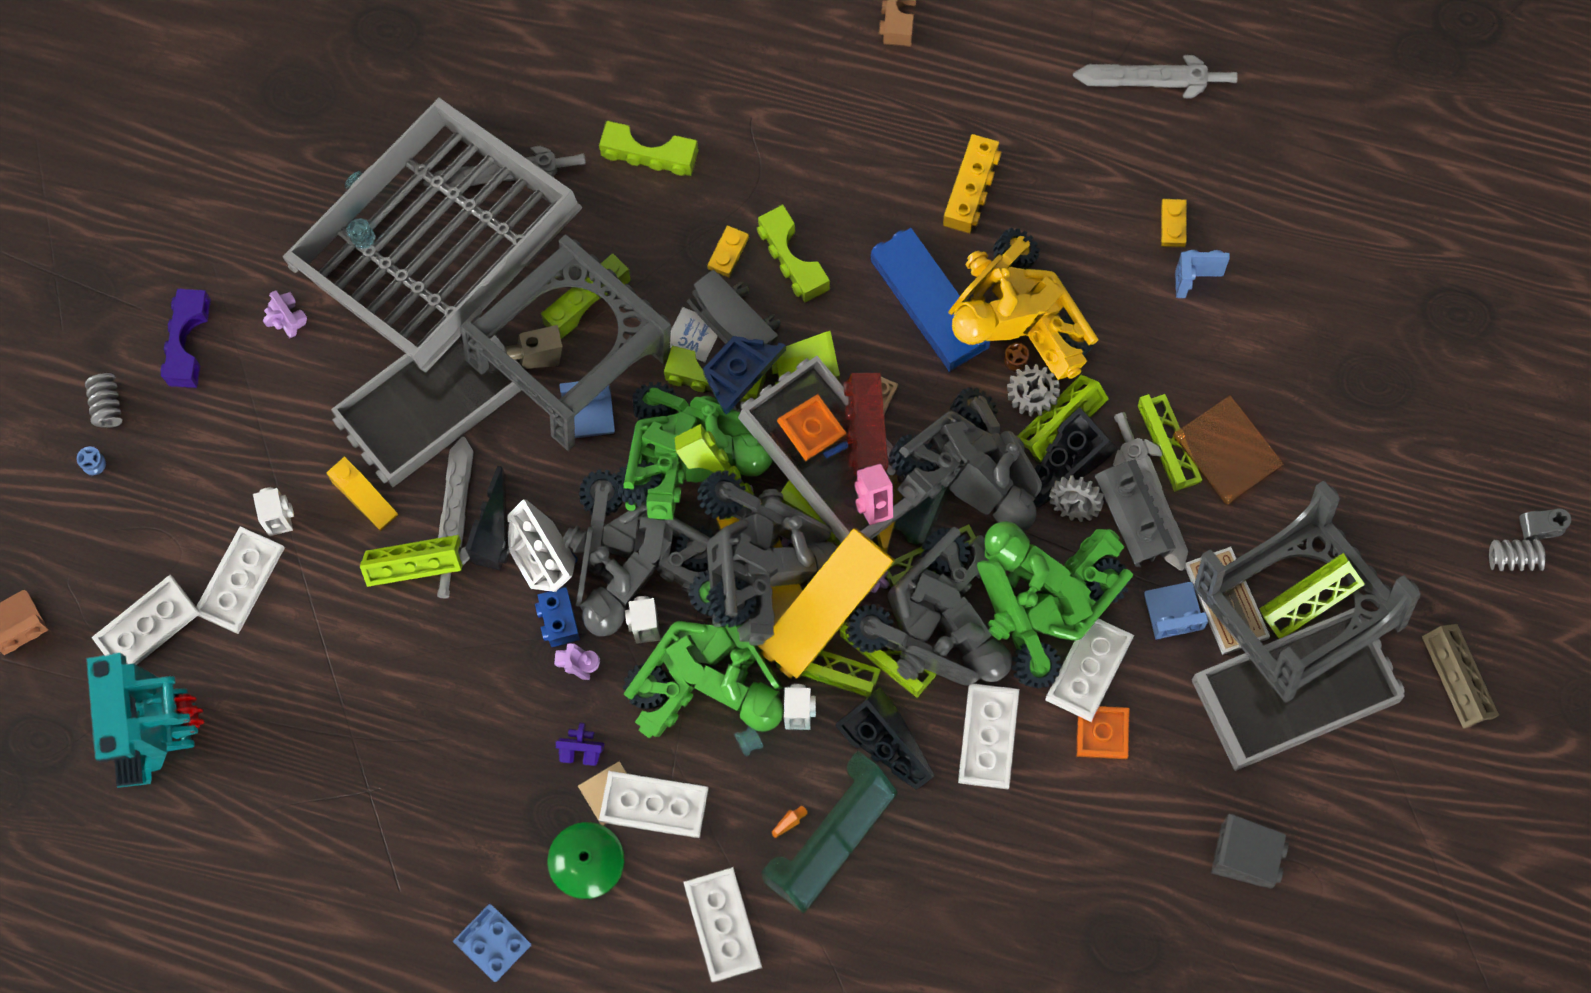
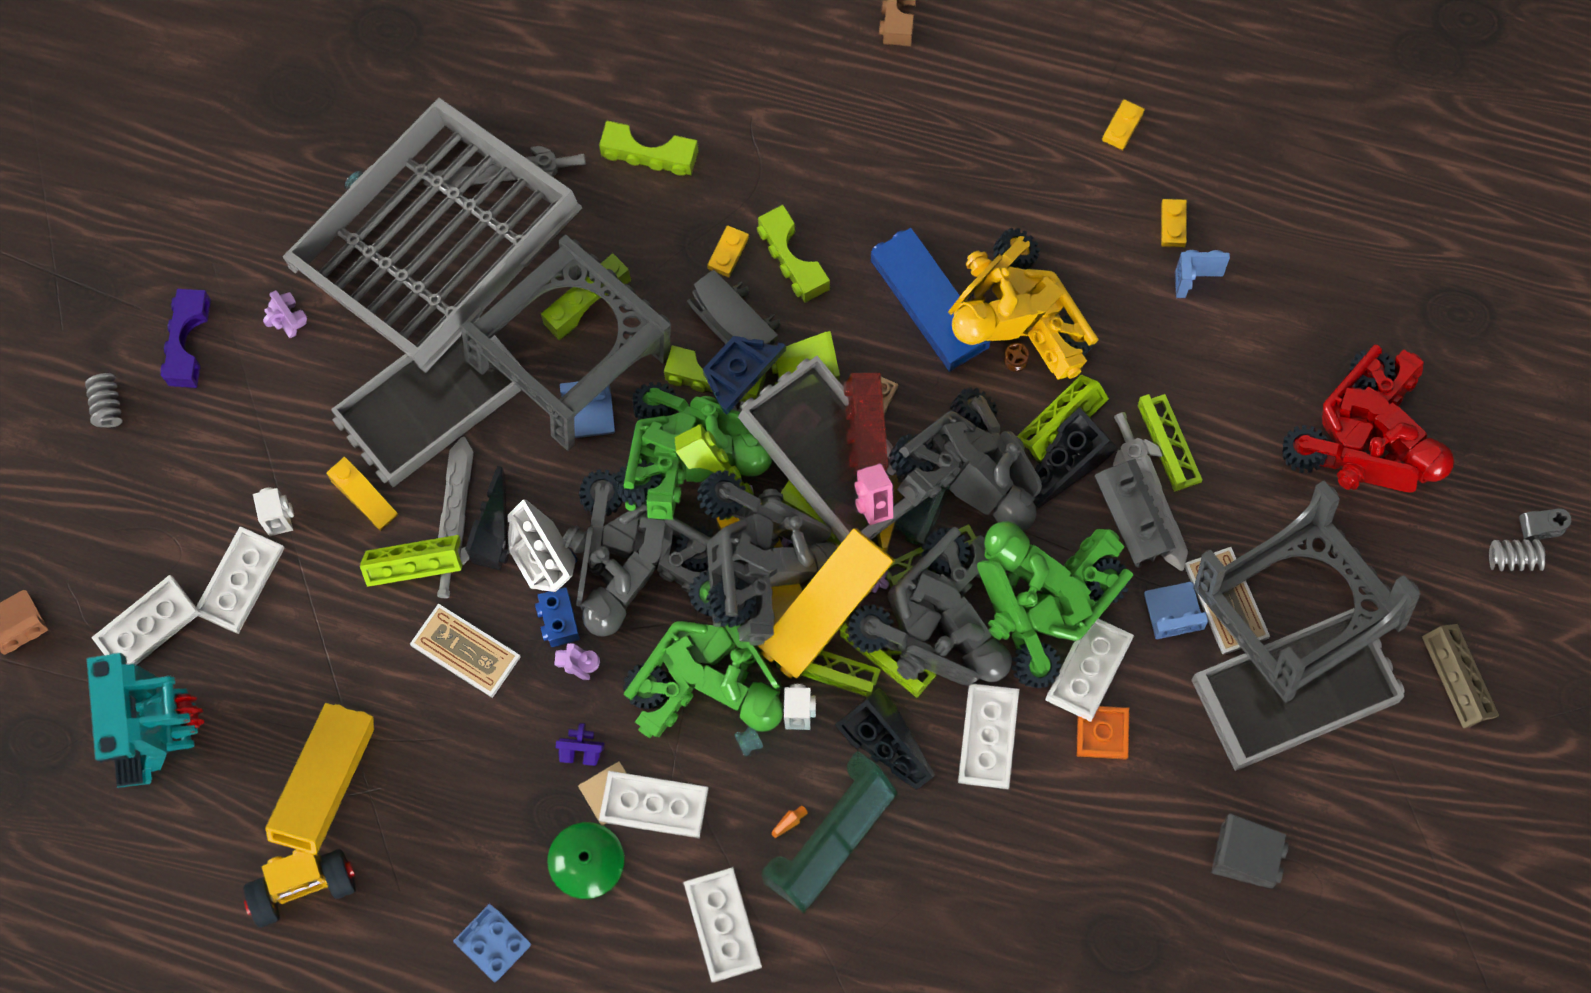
medium blue wheel [77,446,106,476] -> none
clear light blue wheel [347,218,375,249] -> none
dark tan torso [504,325,562,369] -> none
white brick [625,596,661,644] -> none
white sticker [670,307,718,362] -> none
orange tile [777,394,847,461] -> none
blue leg [823,441,848,458] -> none
yellow brick [943,134,1001,233] -> none
light grey gear [1007,364,1060,417] -> none
light grey gear [1049,476,1104,522] -> none
light grey sword [1073,55,1237,98] -> none
clear orange piece [1173,396,1284,505] -> none
lime fence [1259,553,1365,639] -> none
none -> brick [244,849,356,928]
none -> yellow brick [266,703,374,855]
none -> tile [410,604,521,698]
none -> yellow plate [1102,99,1145,150]
none -> red piece [1282,344,1454,493]

